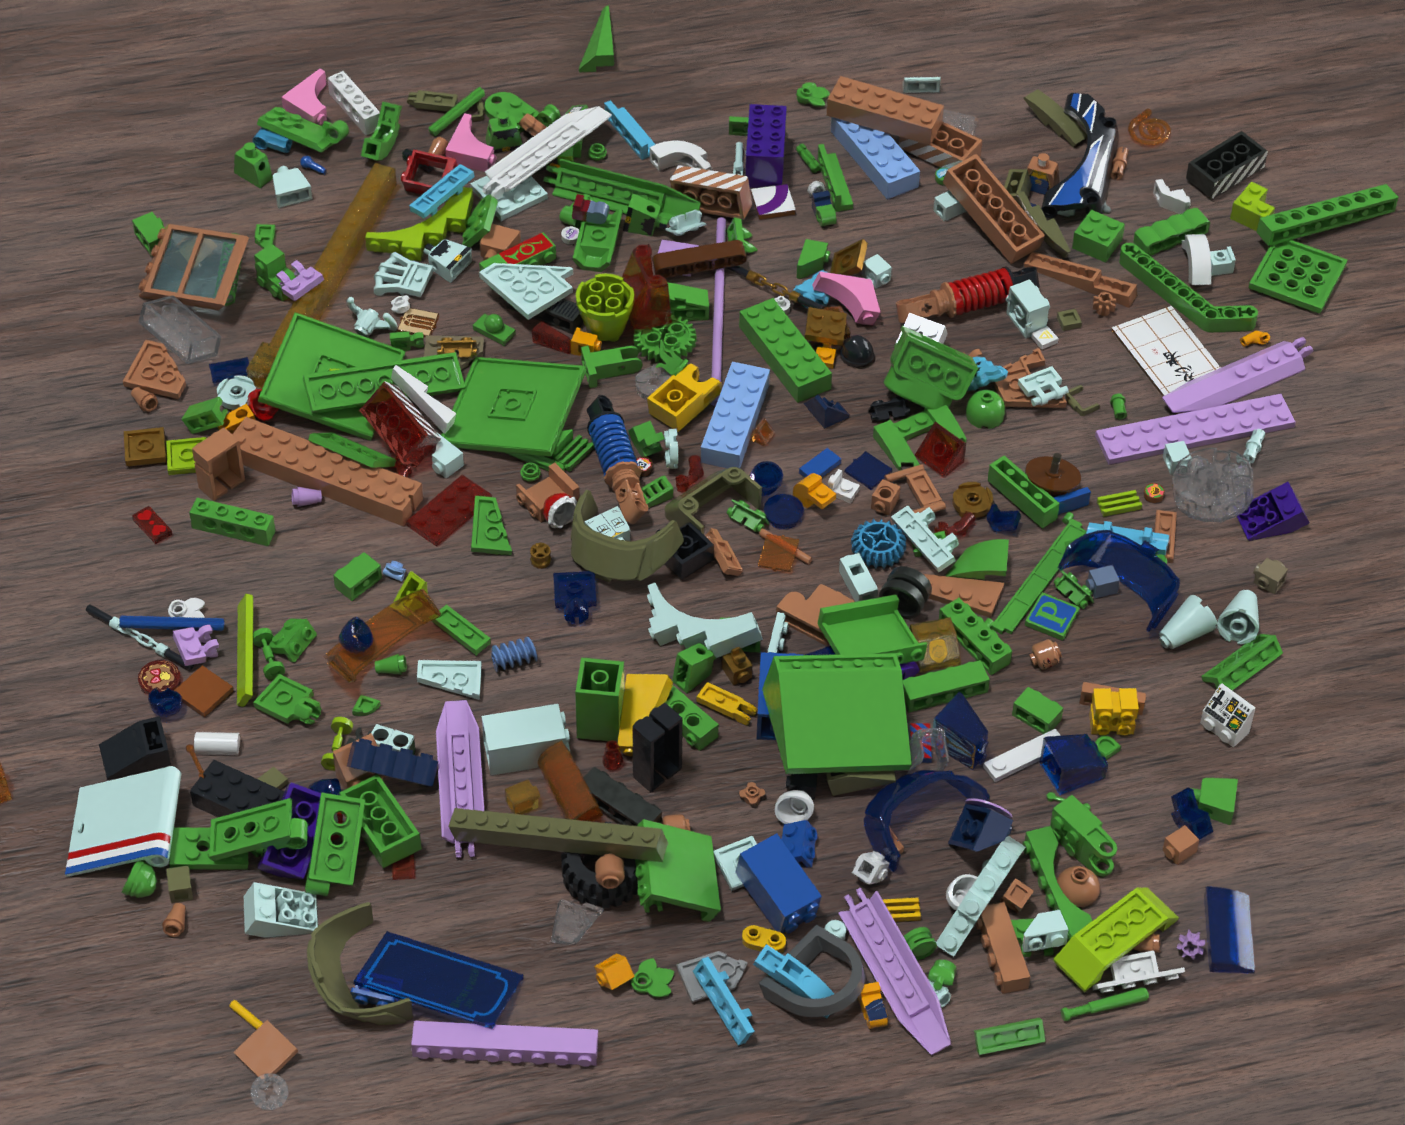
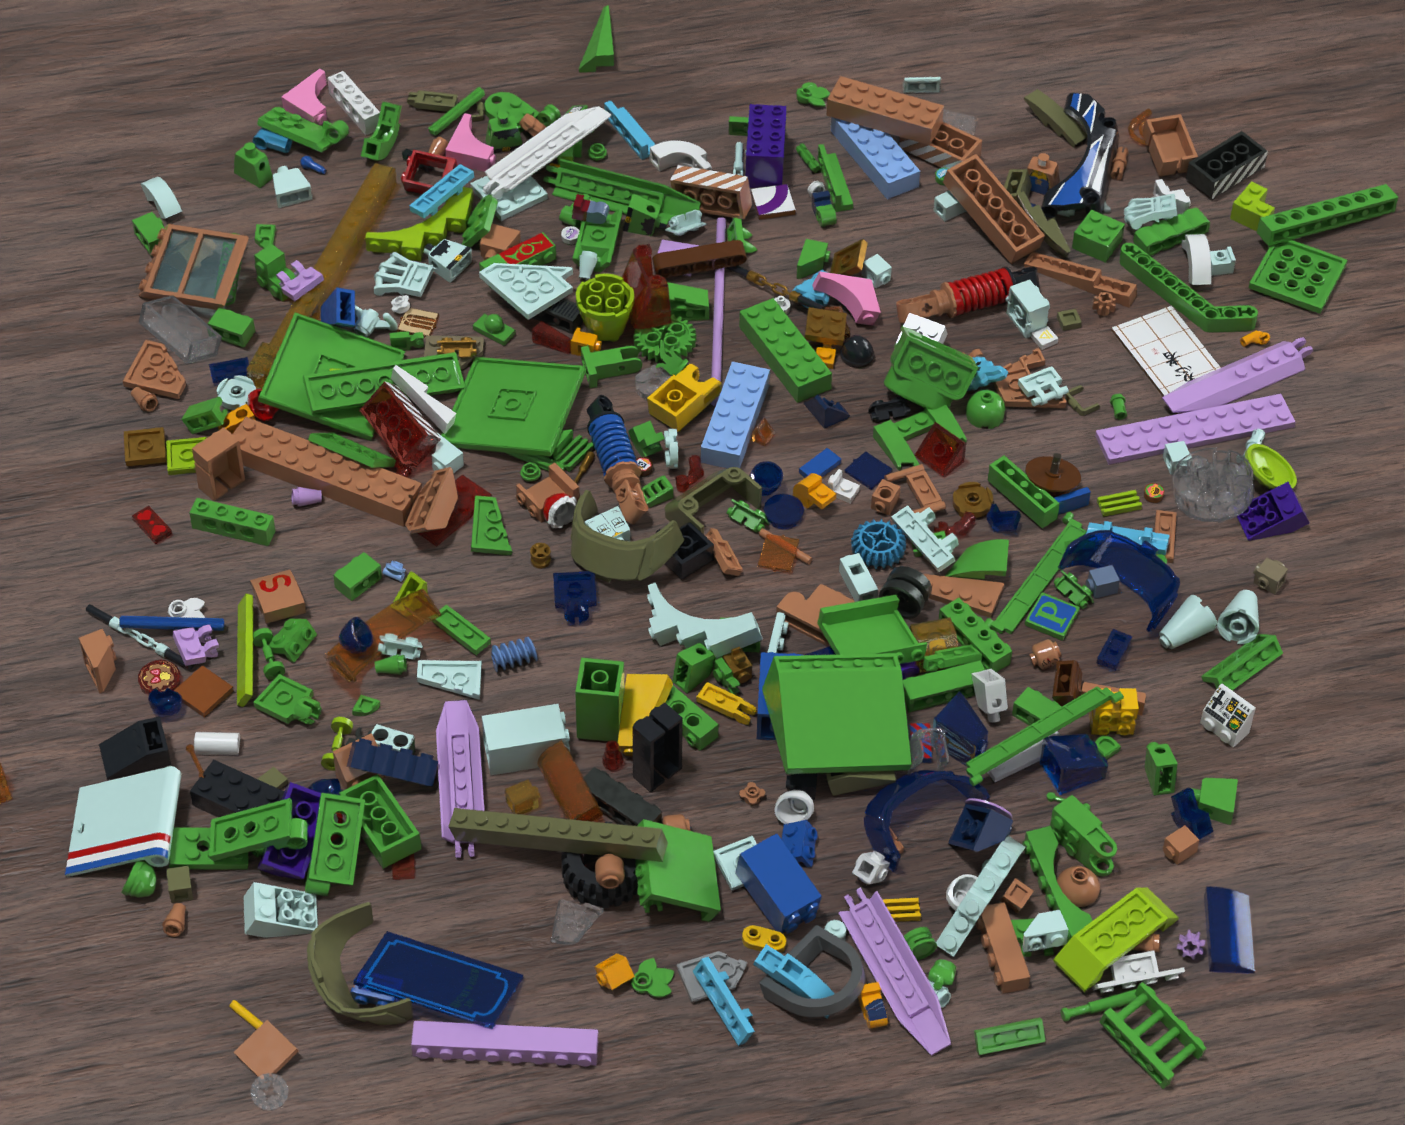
none -> nougat slope [79,629,117,694]
none -> light aqua brick [141,177,182,218]
none -> bright green brick [208,307,256,347]
none -> nougat slope [250,570,306,624]
none -> blue slope [320,287,355,327]
none -> light aqua hinge [378,633,423,660]
none -> nougat wedge [405,467,458,534]
none -> pearl gold piece [574,451,595,484]
none -> light aqua cone [579,251,598,280]
none -> bright green plate [713,657,740,695]
none -> bright green hinge [923,644,982,671]
none -> bright green piece [966,686,1124,786]
none -> white torso [971,669,1008,722]
none -> reddish brown brick [1052,660,1083,707]
none -> clear blue plate [1096,629,1132,671]
none -> bright green fence [1099,982,1206,1089]
none -> light aqua plate [1124,193,1177,229]
none -> nougat piece [1142,114,1198,176]
none -> bright green torso [1145,742,1178,796]
none -> lime dish [1245,444,1297,489]

